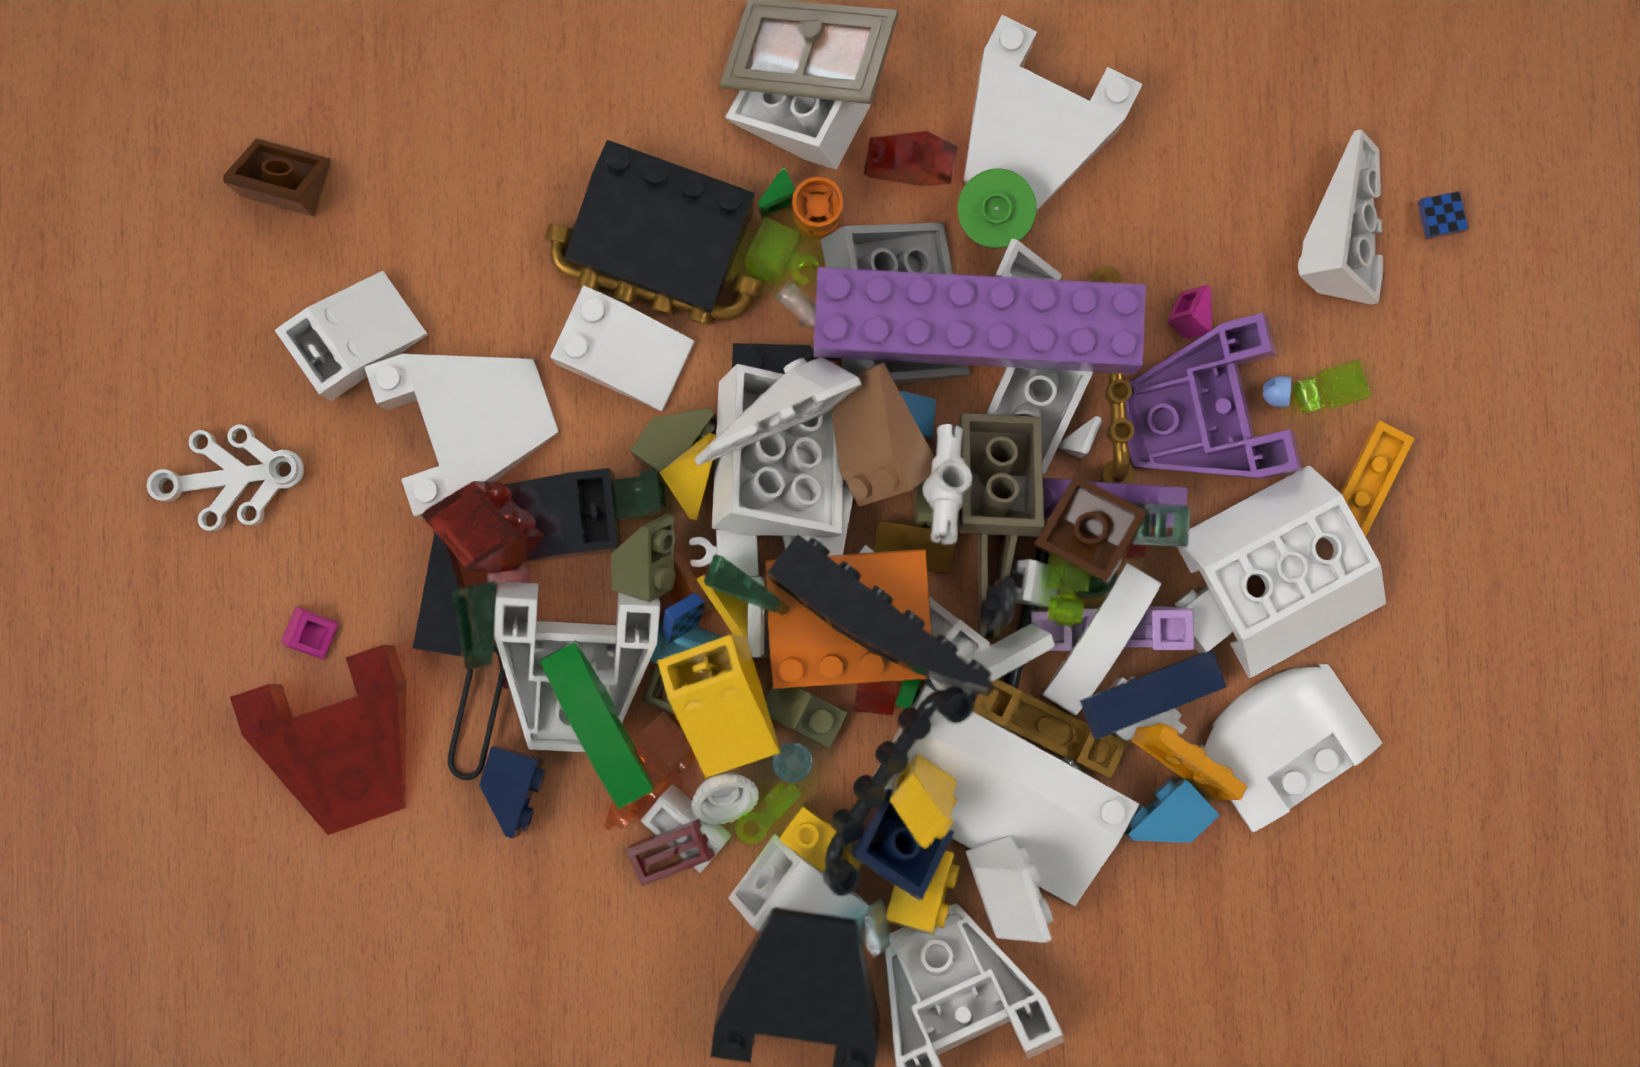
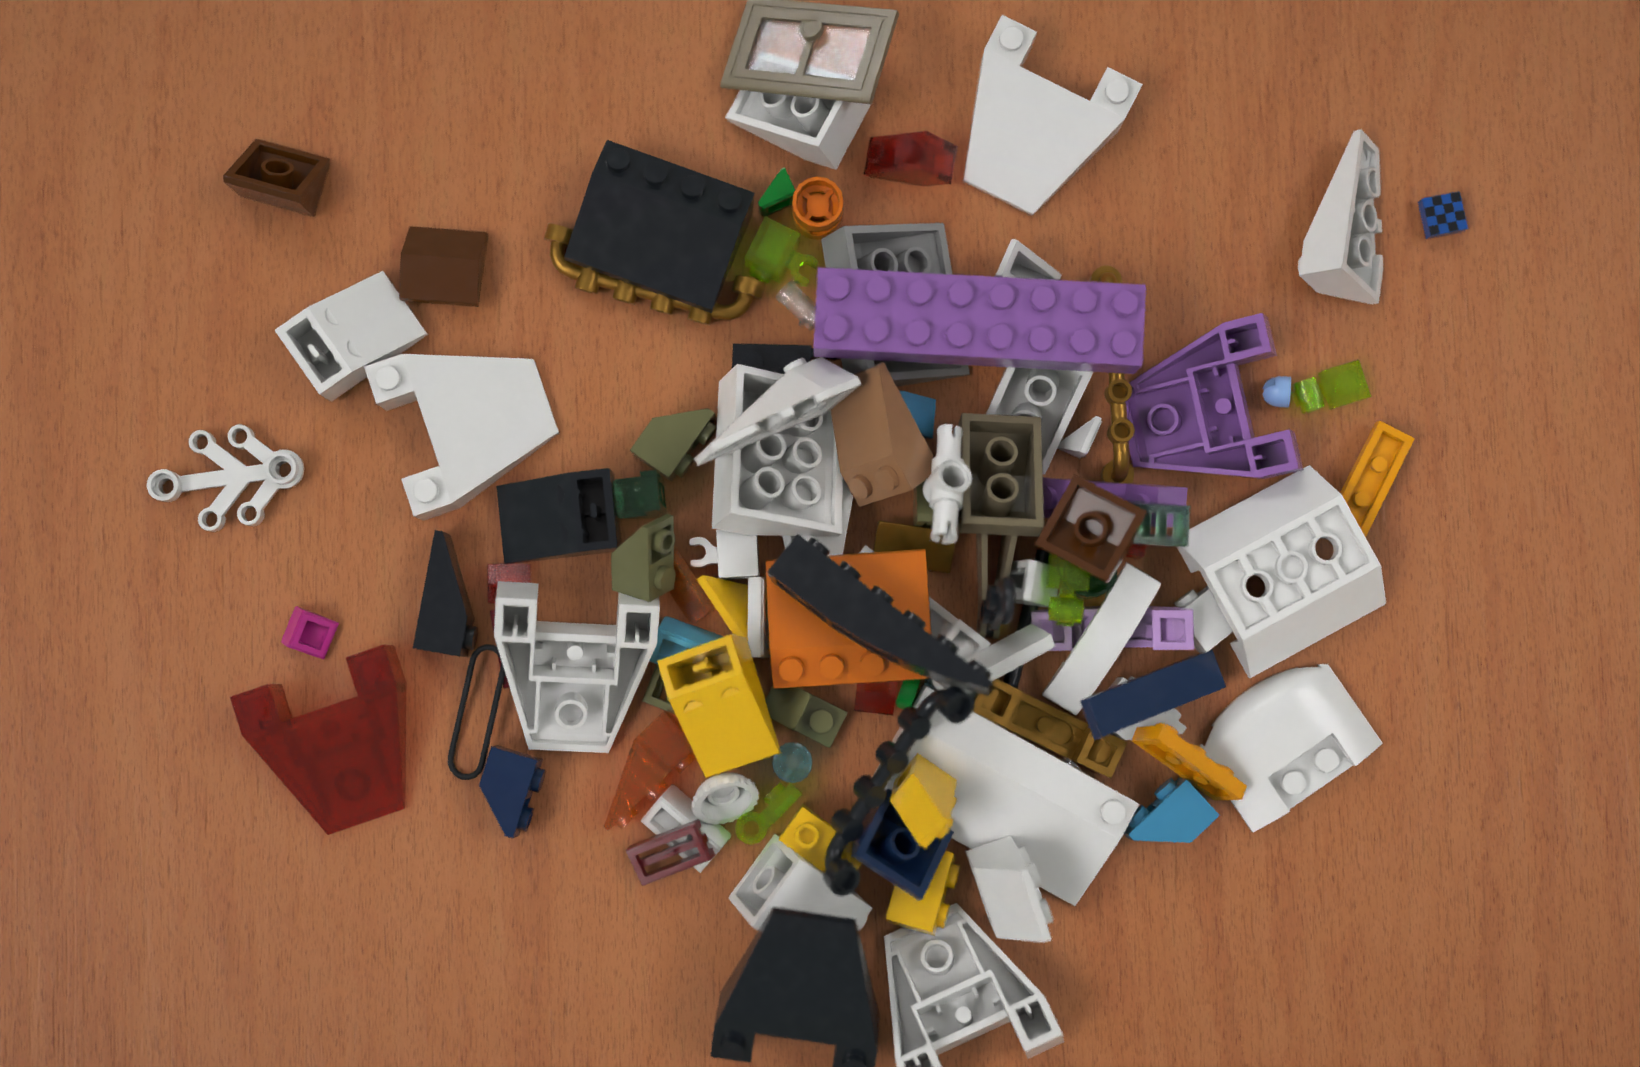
clear red slope [421,481,545,572] -> none
clear green slope [452,582,497,670] -> none
green slope [540,640,655,809] -> none
white slope [550,285,695,412] -> none
yellow slope [660,433,716,520] -> none
blue tile [660,593,705,643] -> none
clear green slope [704,554,789,616] -> none
clear light blue slope [856,899,891,956] -> none
bright green piece [957,168,1037,249] -> none
dark pink slope [1167,285,1212,339] -> none
none -> reddish brown slope [399,226,488,307]

